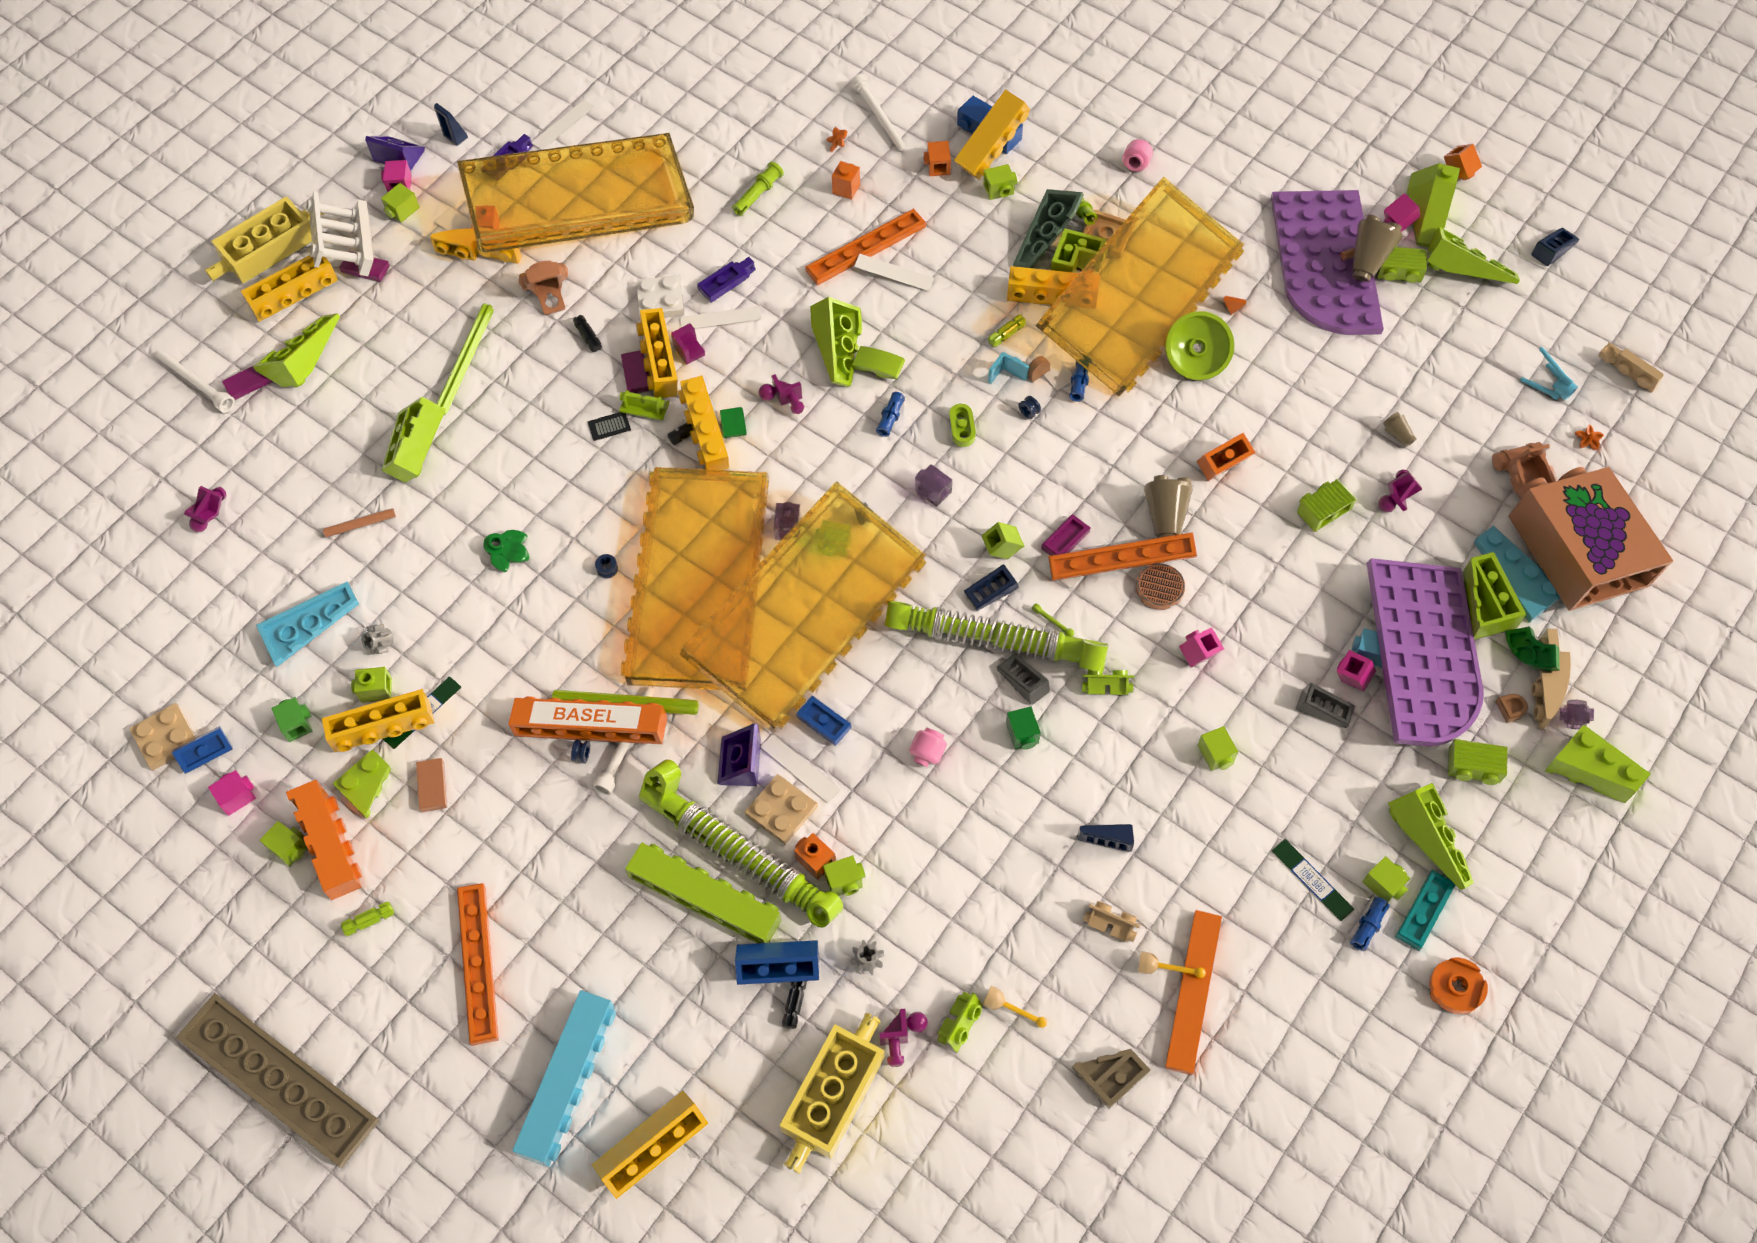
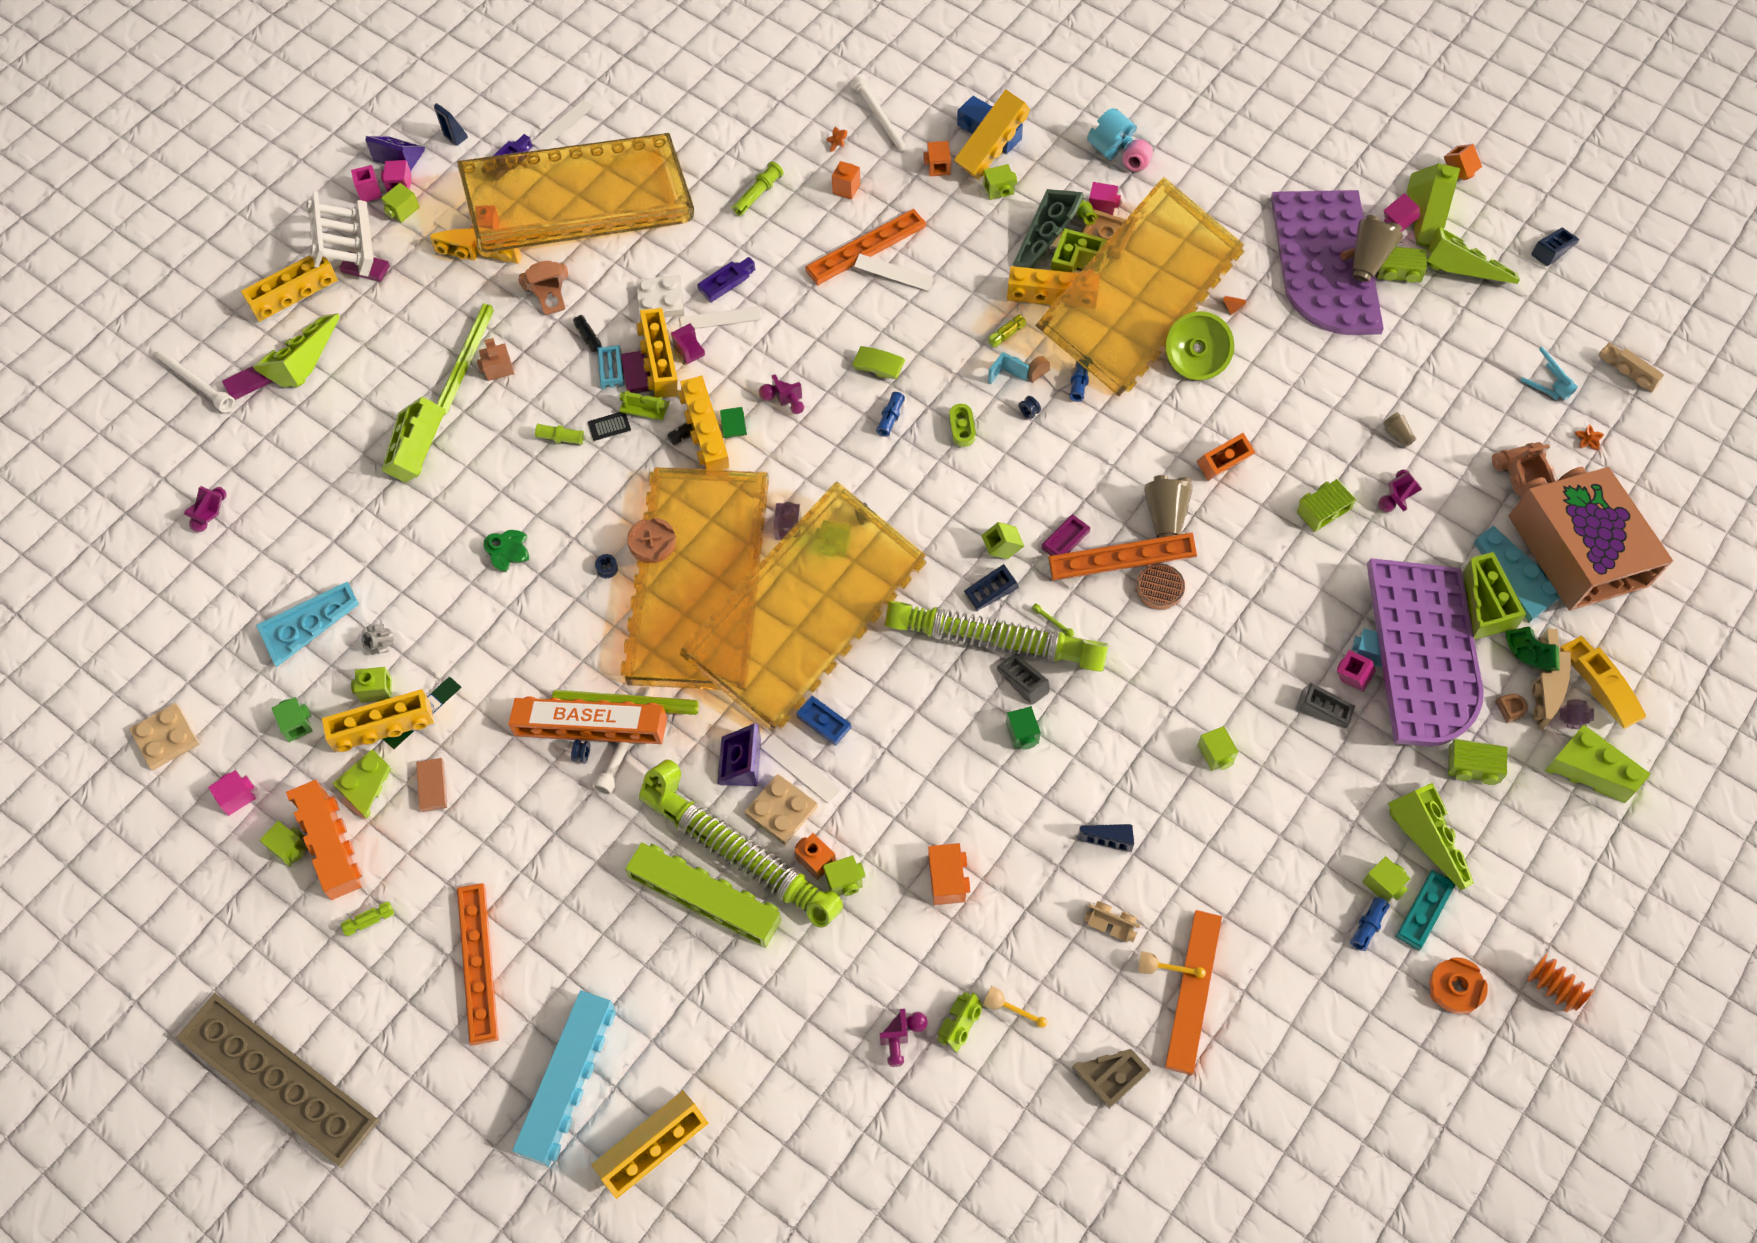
blue plate [172,726,233,774] -> none
light yellow brick [204,196,325,284] -> none
nougat bar [323,508,396,538] -> none
blue brick [735,940,820,985] -> none
light yellow brick [779,1013,885,1174] -> none
black axle [782,981,807,1029] -> none
lime wedge [810,297,862,387] -> none
light grey gear [851,940,884,975] -> none
bright pink head [909,727,947,767] -> none
clear purple brick [915,464,953,507] -> none
lime hinge [1081,670,1134,696] -> none
dark pink brick [1179,627,1224,668] -> none
sticker [1272,839,1354,921] -> none
none -> dark pink brick [351,165,382,202]
none -> nougat brick [477,338,514,381]
none -> lime pin [535,423,584,445]
none -> medium azure tile [597,345,624,389]
none -> nougat tile [627,518,676,563]
none -> orange brick [928,843,970,905]
none -> medium azure brick [1087,108,1137,161]
none -> dark pink brick [1089,182,1121,215]
none -> orange piece [1527,953,1594,1013]
none -> yellow slope [1560,635,1646,729]

